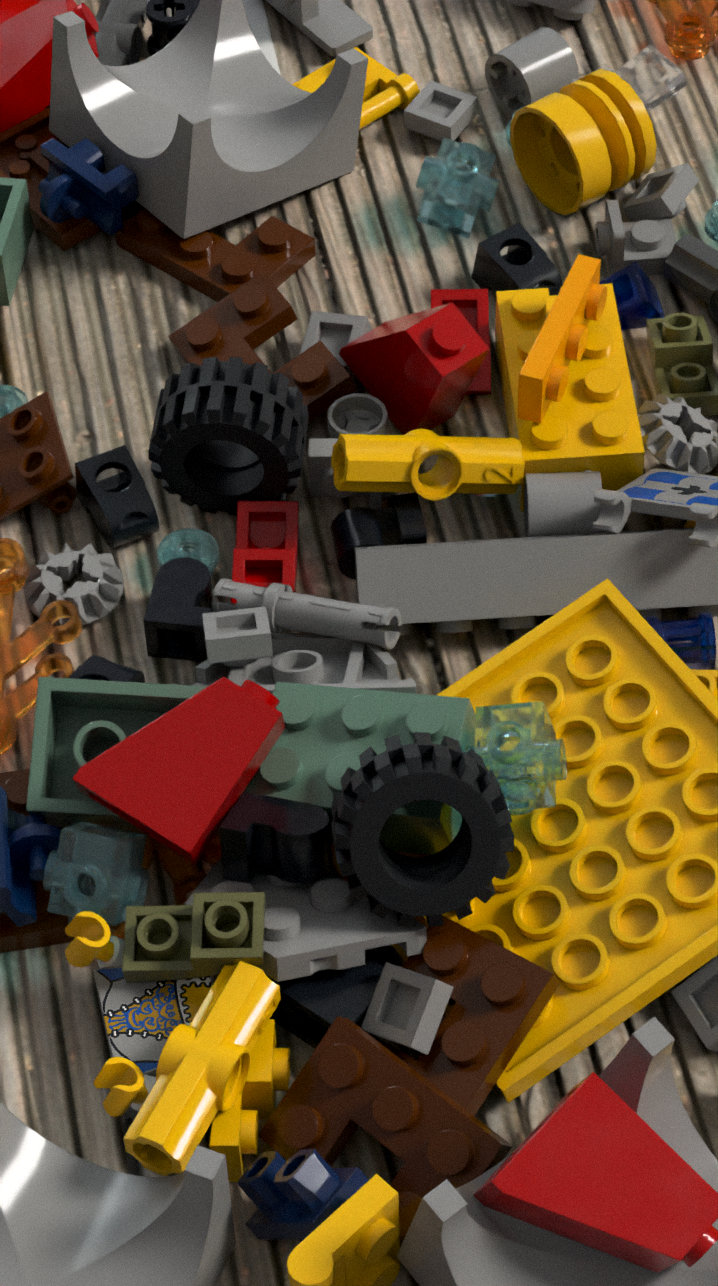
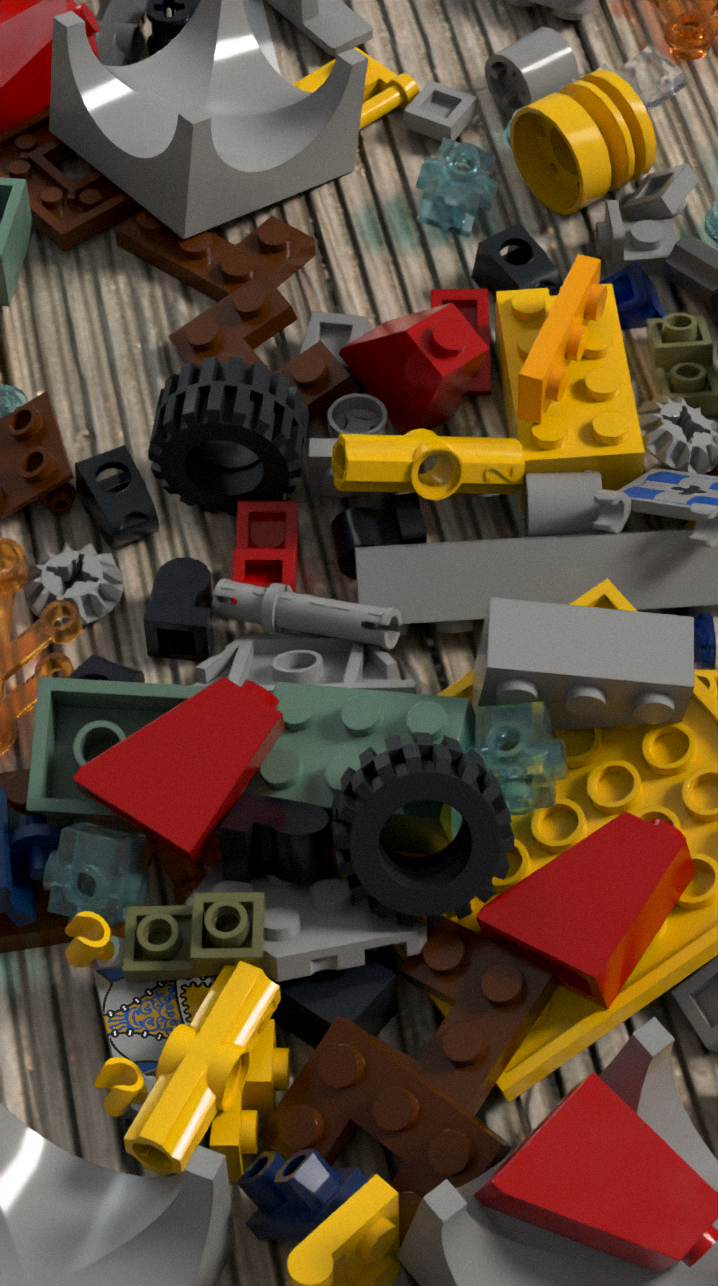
dark blue hips [38,138,139,236] -> none
clear light blue plate [157,528,219,575] -> none
light grey plate [202,606,273,667] -> none
light grey plate [361,962,454,1055] -> none
none -> light grey wedge [472,597,694,736]
none -> red slope [476,811,696,1009]

